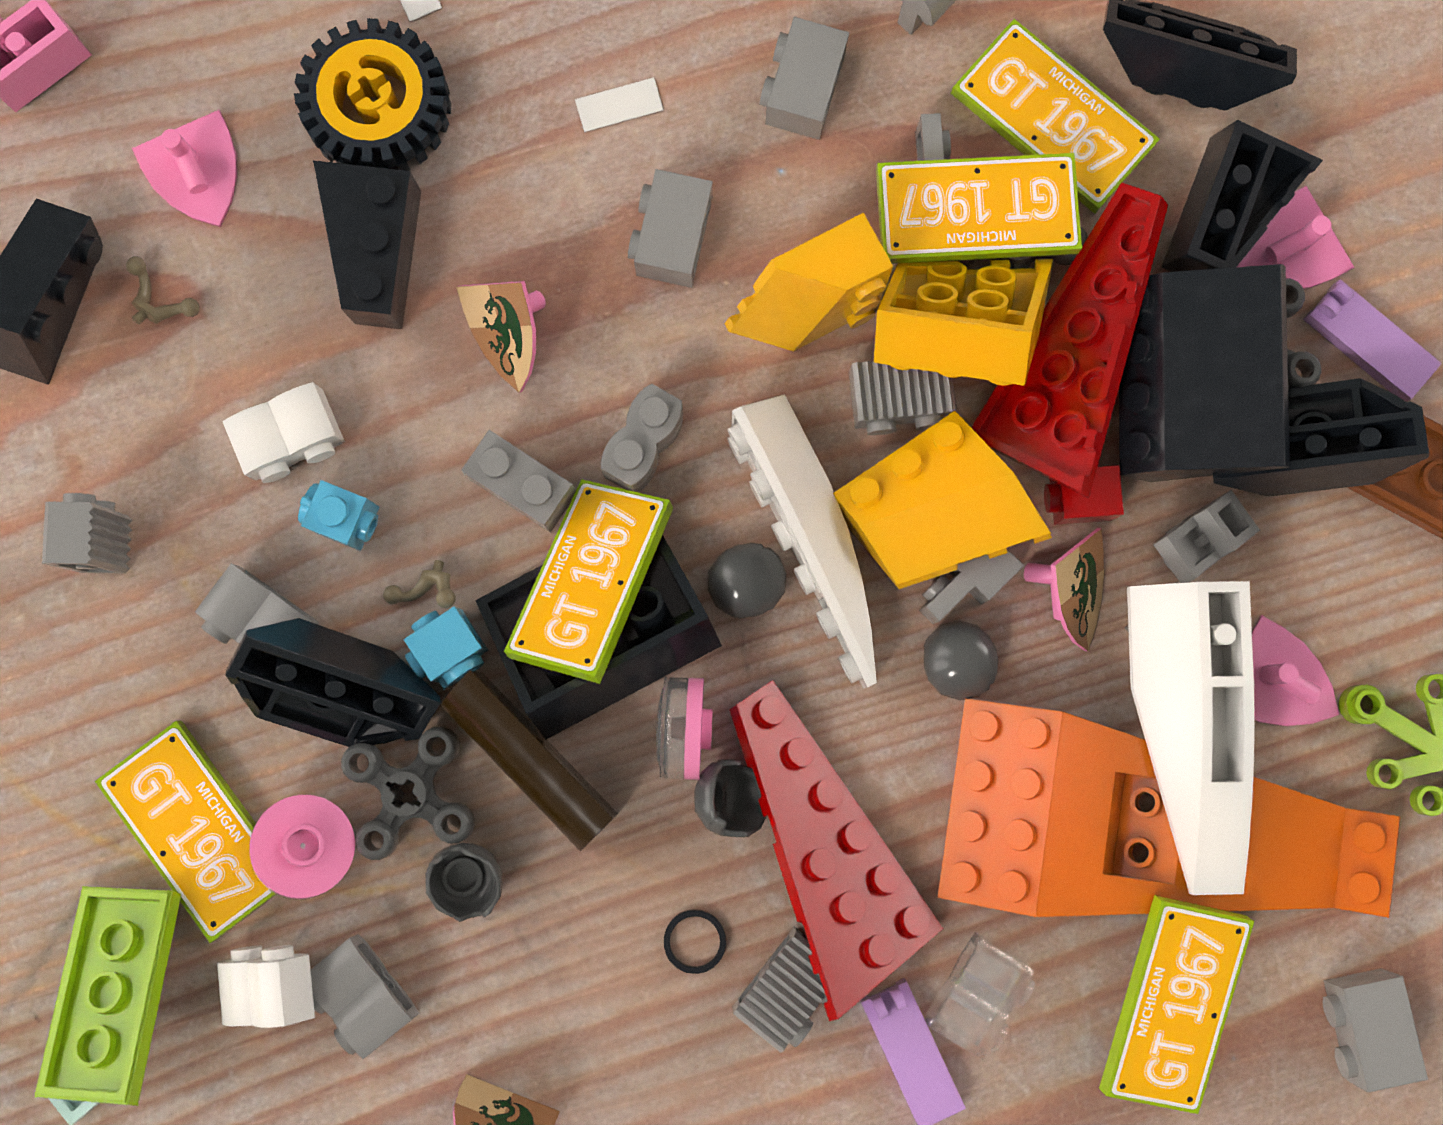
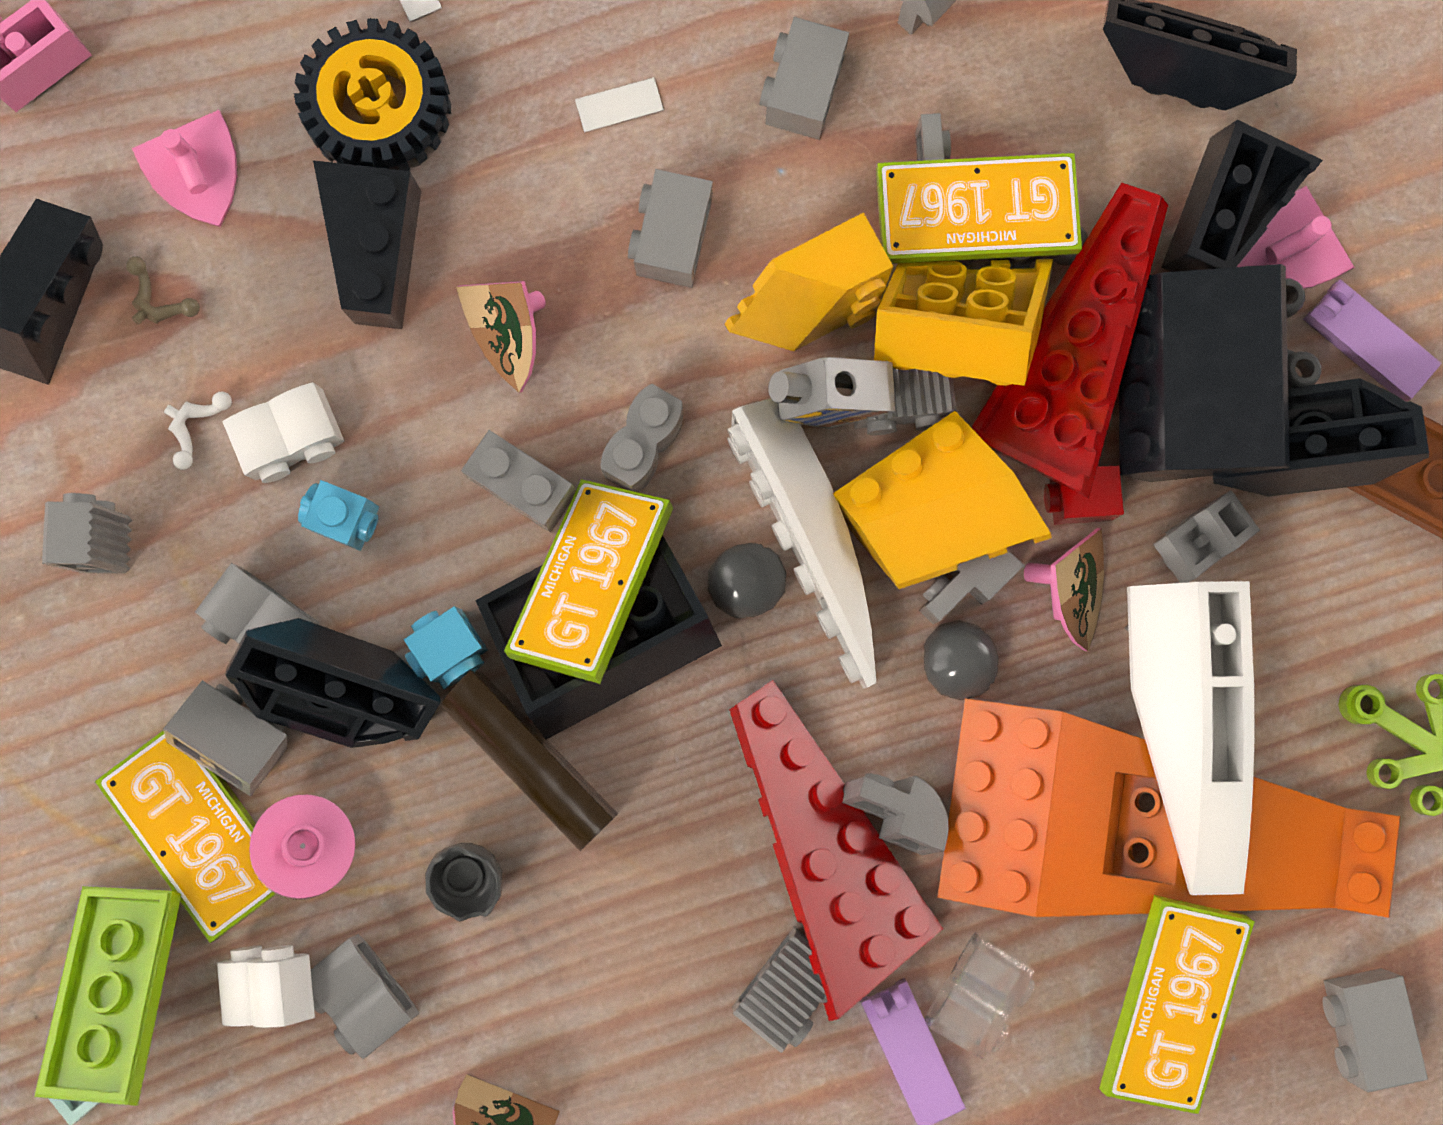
dark grey gear [341,727,475,860] -> none
dark tan piece [383,560,456,608] -> none
piece [656,677,713,780] -> none
black piece [664,909,726,974] -> none
dark grey hair [694,759,766,837] -> none
yellow tile [950,19,1160,214] -> none
bright pink shield [1252,616,1339,726] -> none
none -> light grey brick [163,680,287,797]
none -> white piece [164,391,232,470]
none -> light grey torso [768,357,896,428]
none -> light grey brick [842,773,948,855]

